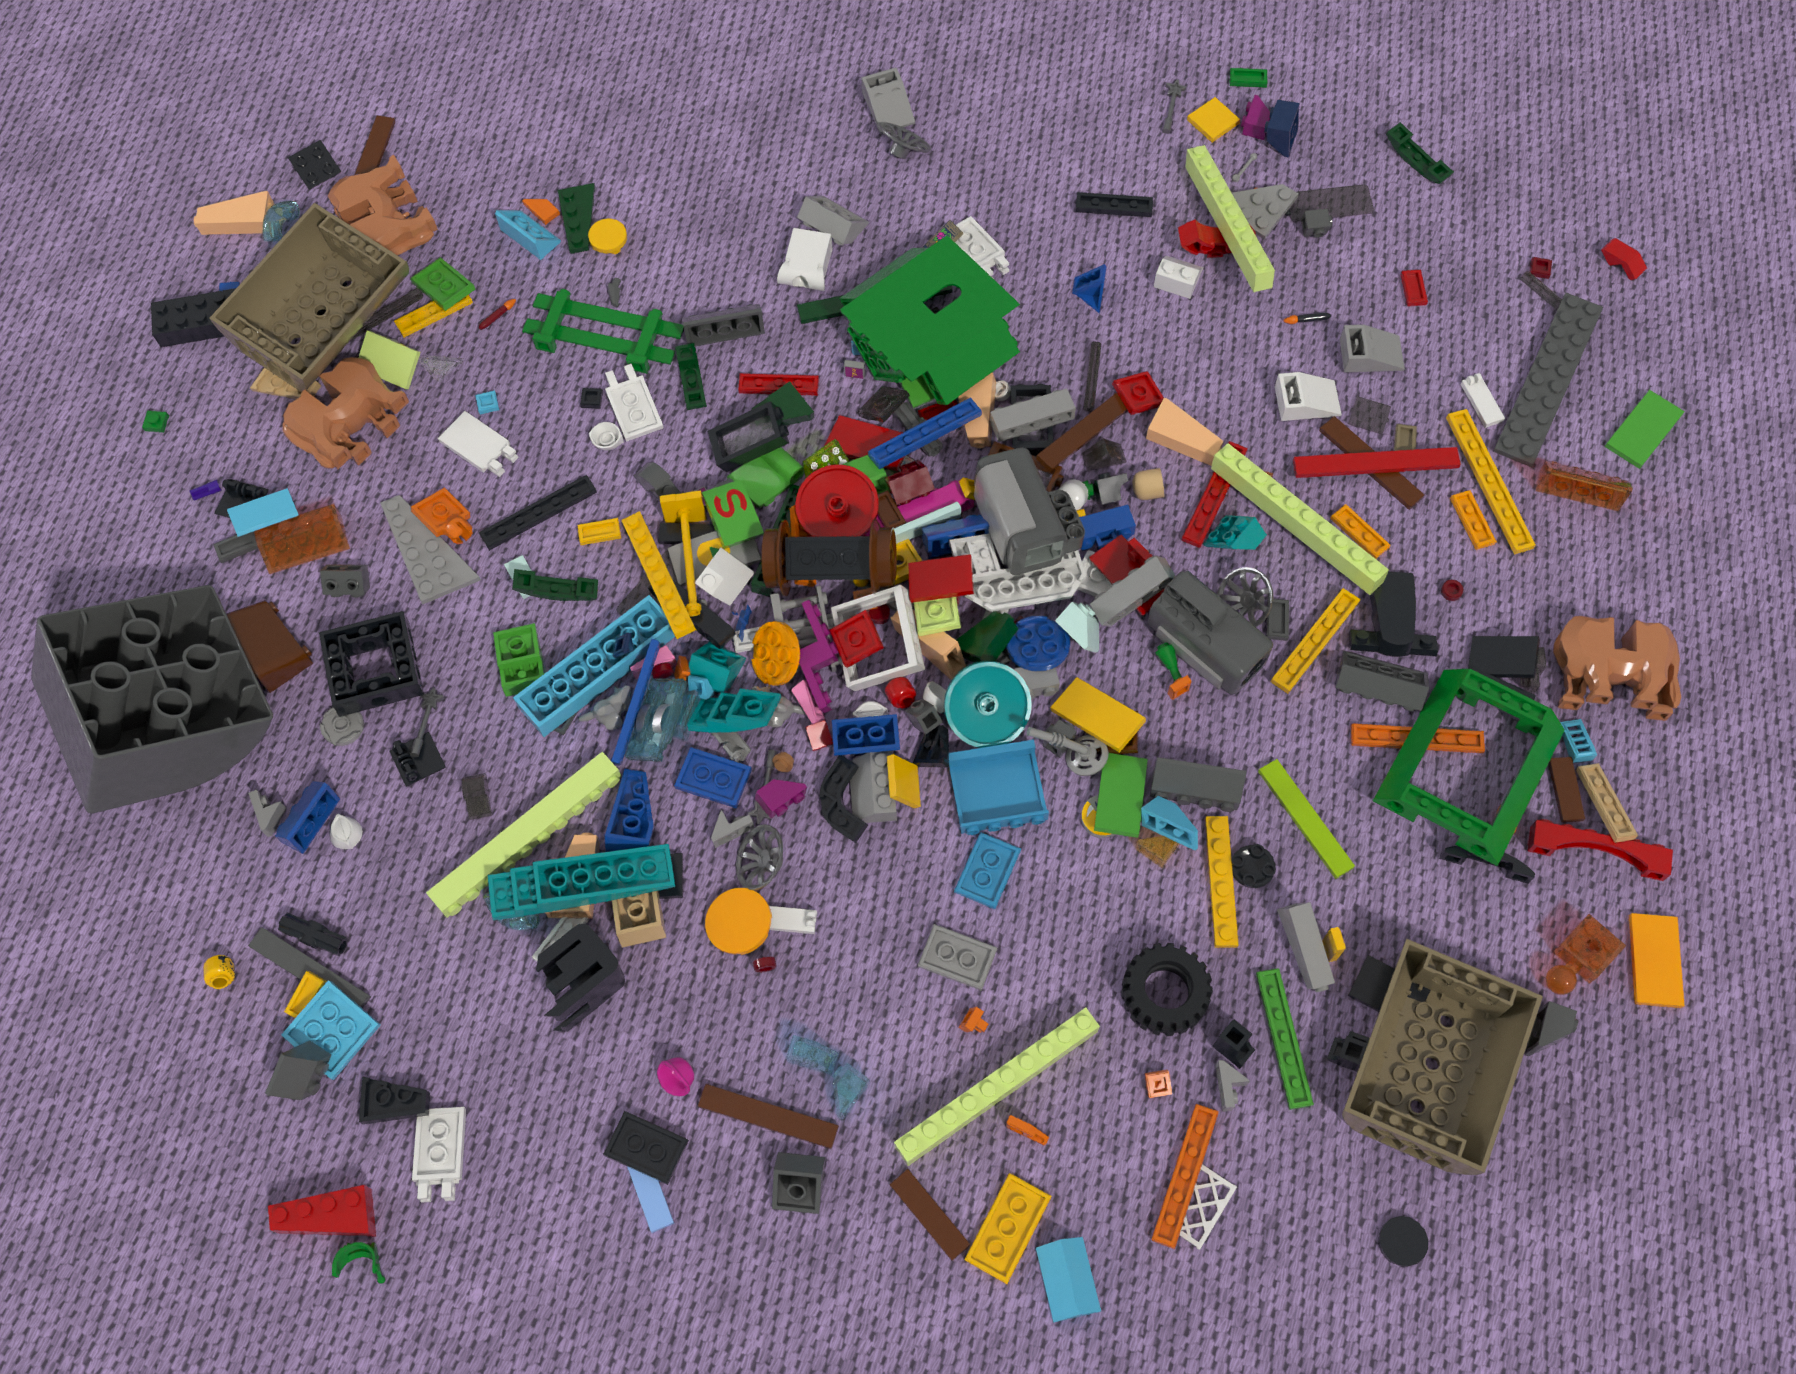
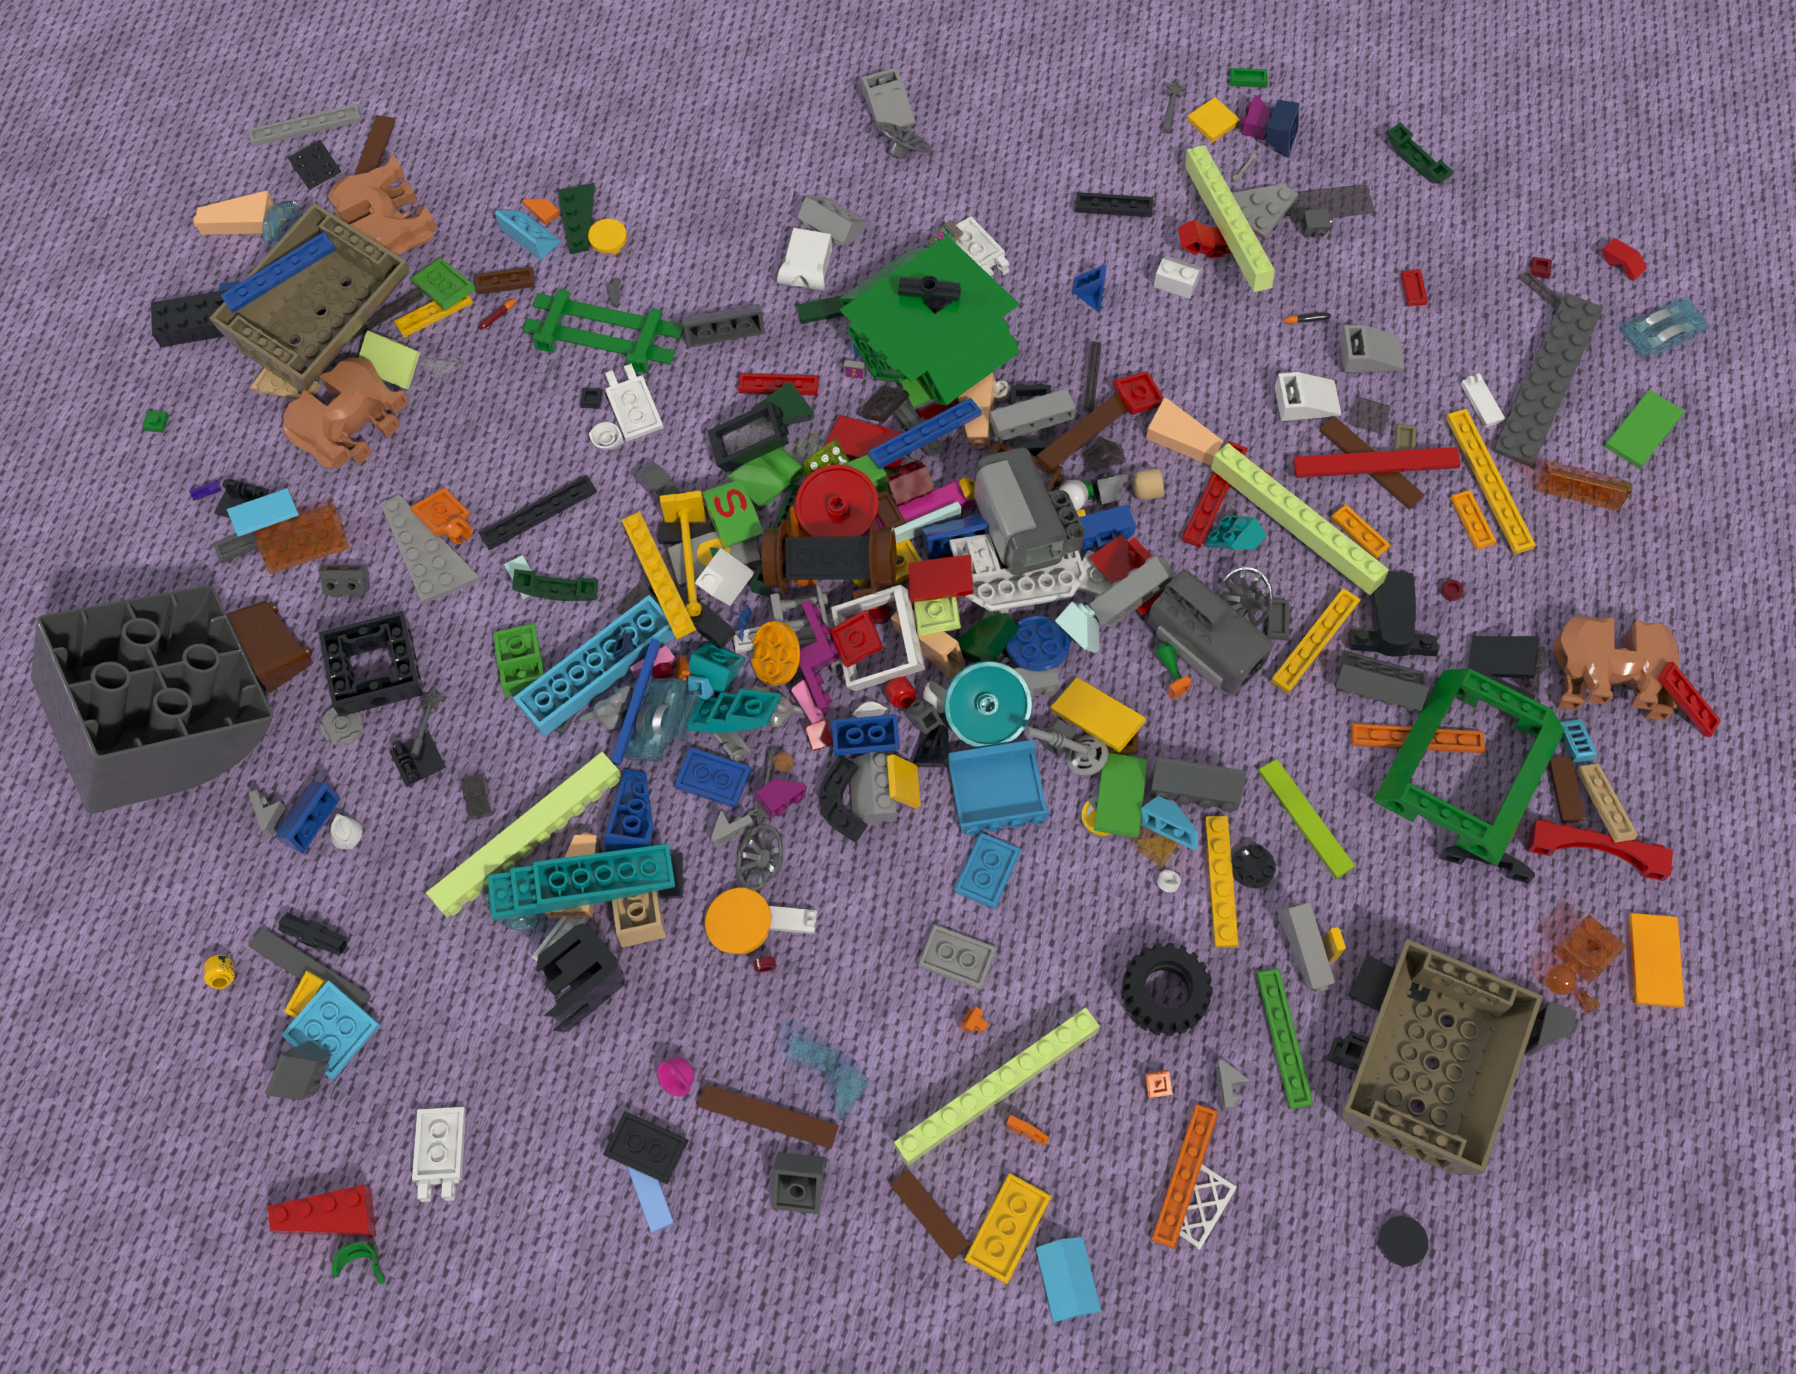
black wing [359,1076,430,1124] -> none
white tile [438,411,519,477] -> none
medium azure tile [475,390,499,414] -> none
yellow tile [577,518,621,545] -> none
dark green slope [675,343,707,410] -> none
black brick [1212,1019,1255,1069] -> none
none -> blue tile [220,232,337,313]
none -> light grey tile [248,104,362,147]
none -> reddish brown plate [475,267,535,295]
none -> black piece [898,276,961,303]
none -> white tile [1157,870,1181,893]
none -> clear orange tile [1574,990,1600,1014]
none -> clear light blue piece [1619,296,1710,359]
none -> red tile [1657,662,1721,737]

